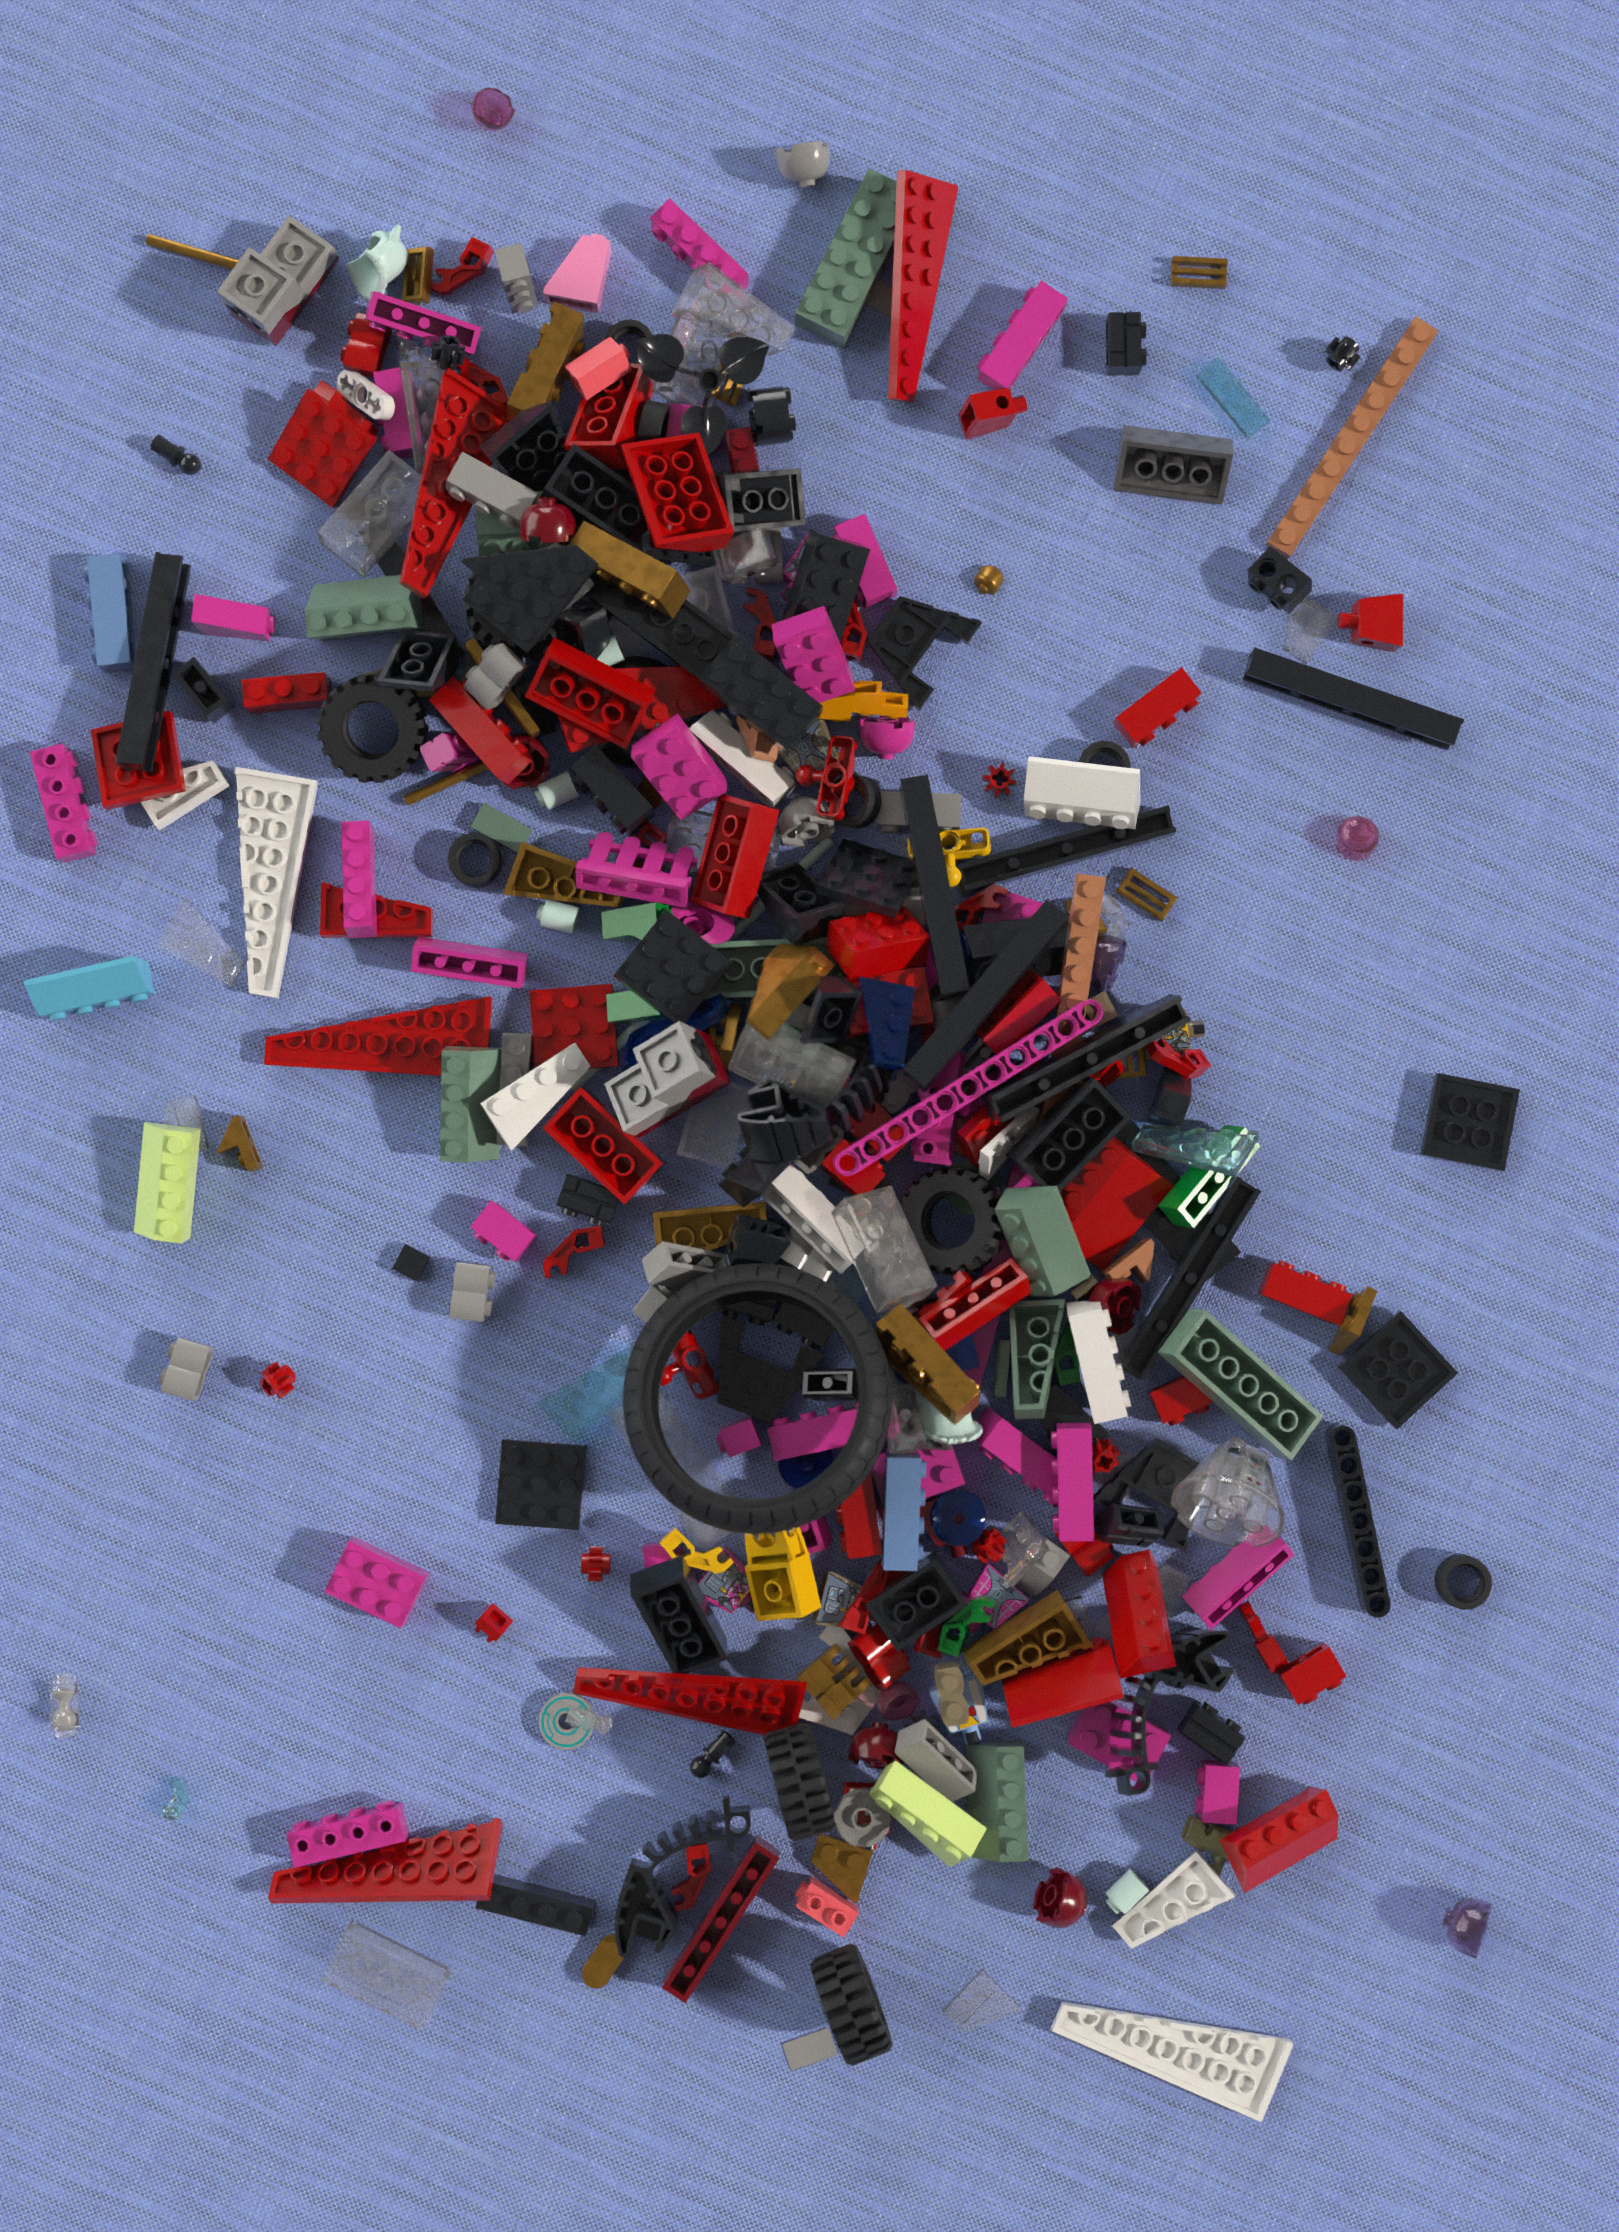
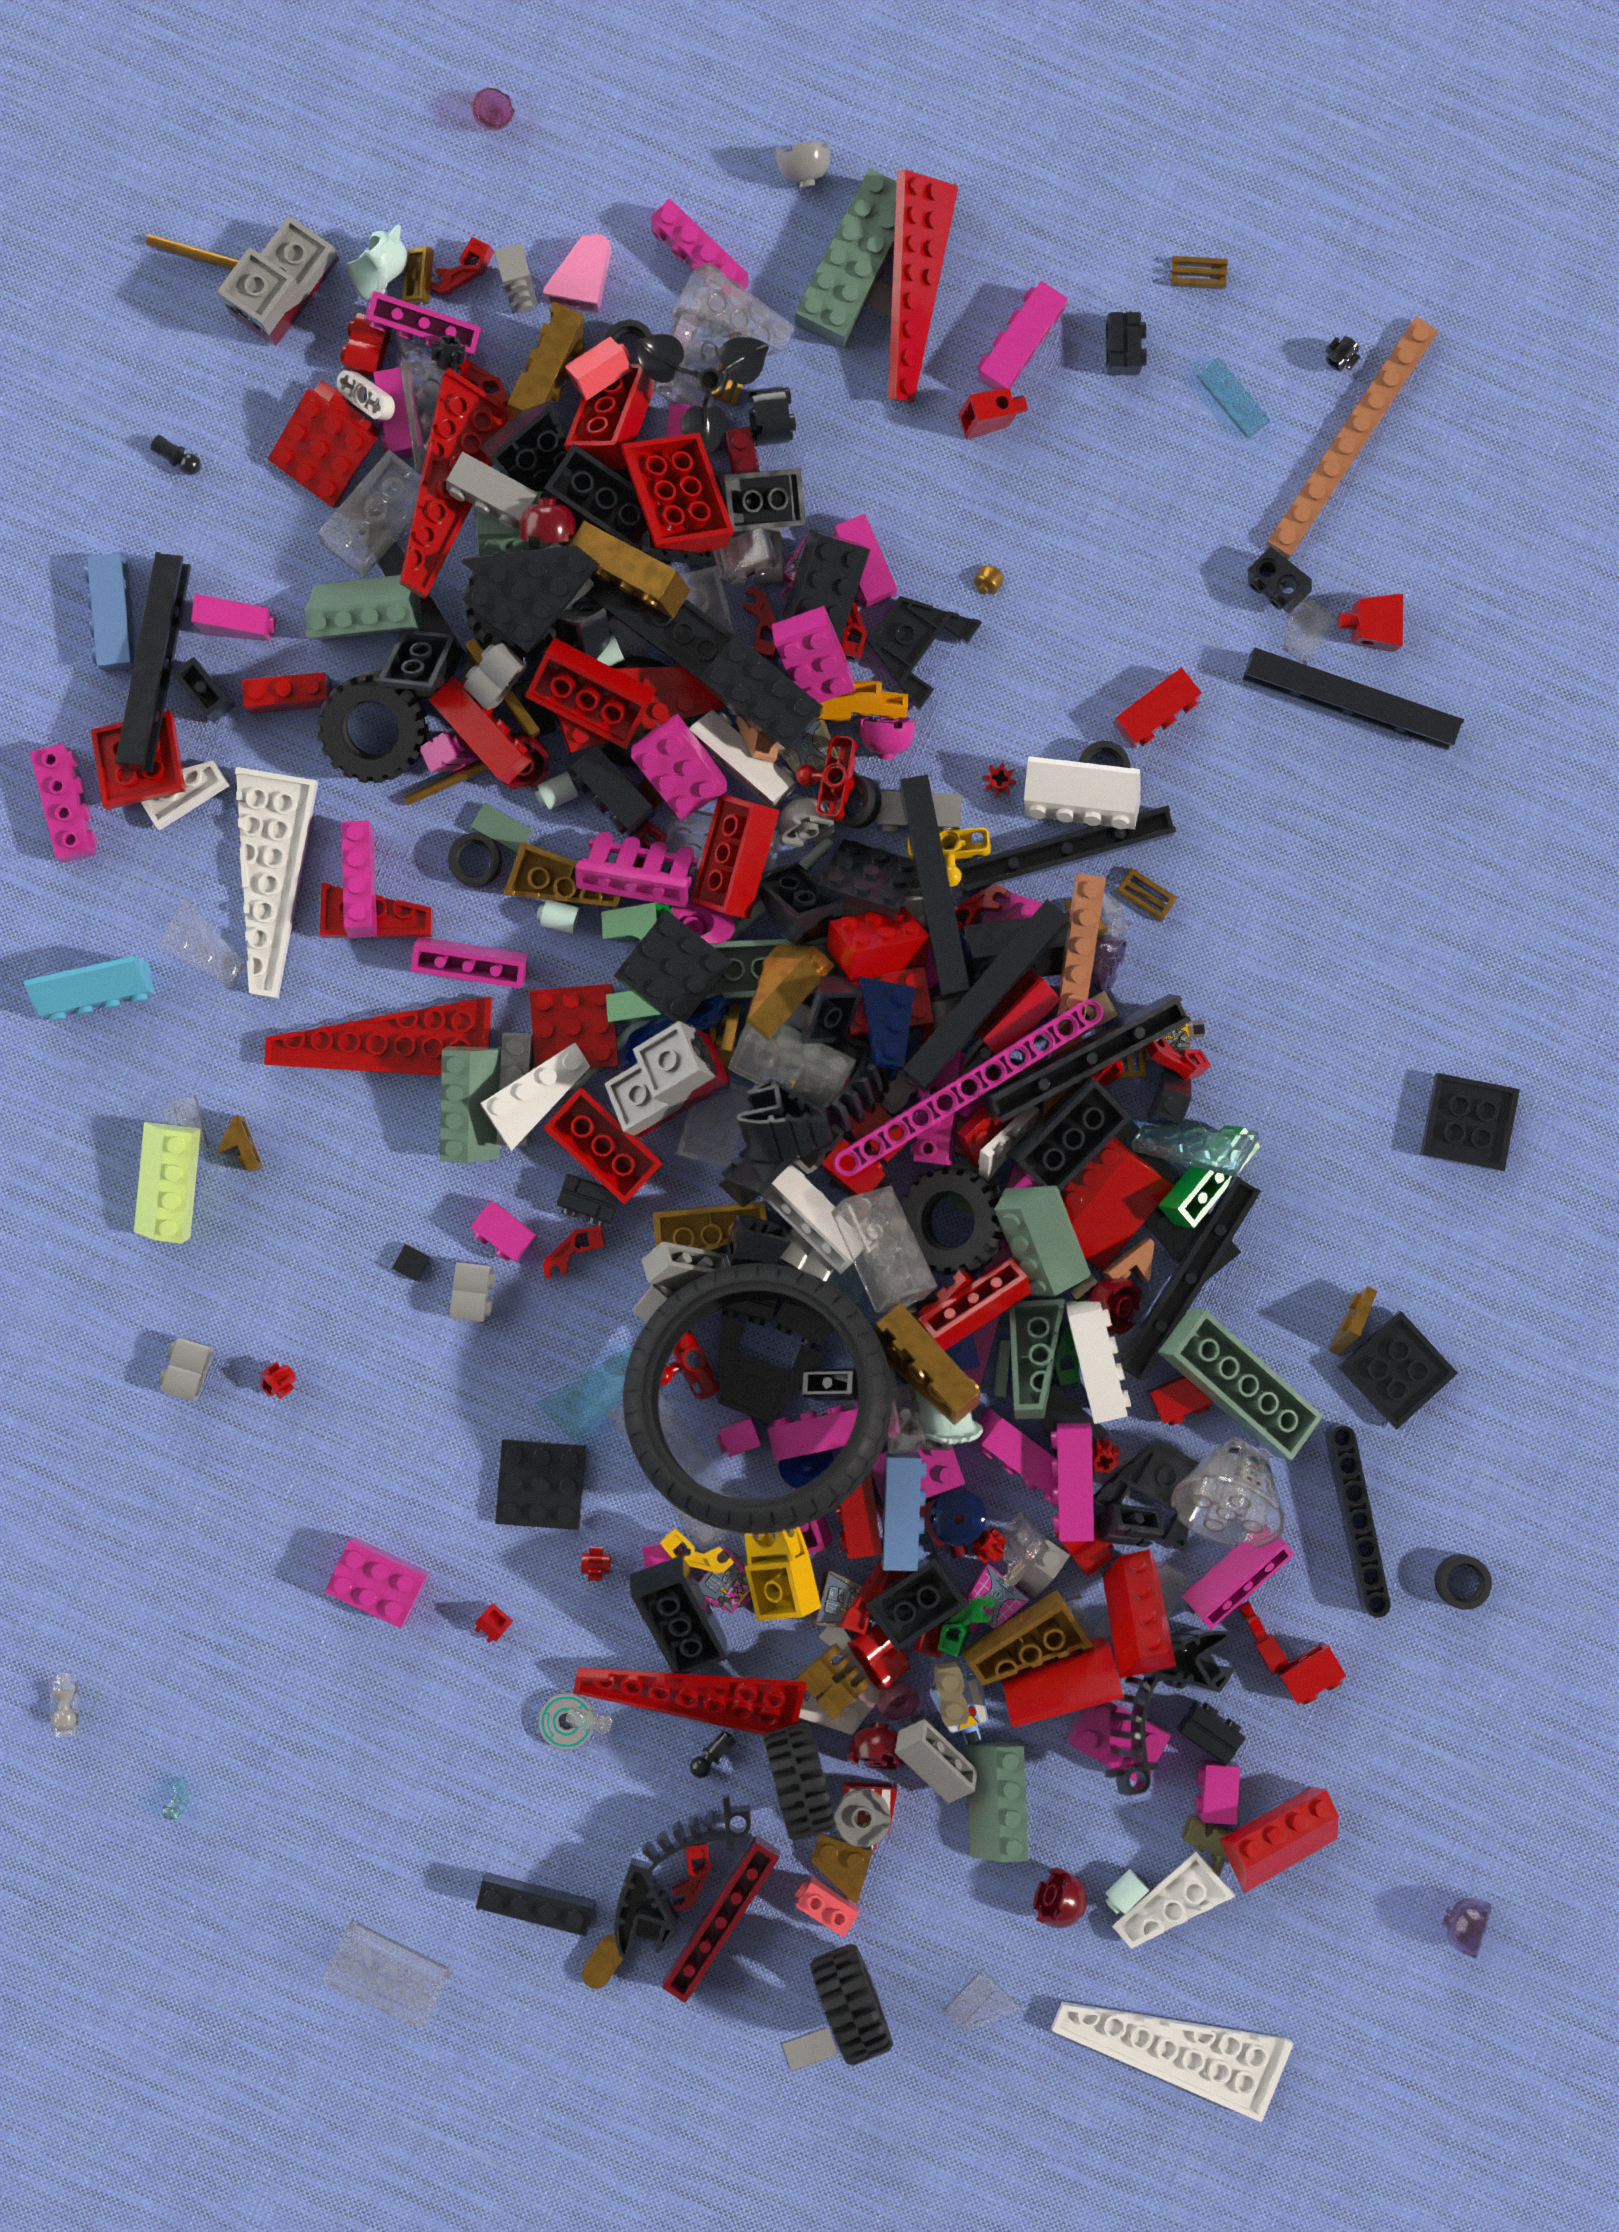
red wing [268,1818,503,1904] -> none
dark pink brick [286,1800,409,1868] -> none
black tyre [637,400,670,442] -> none
yellowish green wedge [869,1760,987,1867] -> none
flat silver slope [1114,425,1233,504] -> none
red brick [1257,1260,1353,1326] -> none
clear pink hair [1336,815,1379,861] -> none

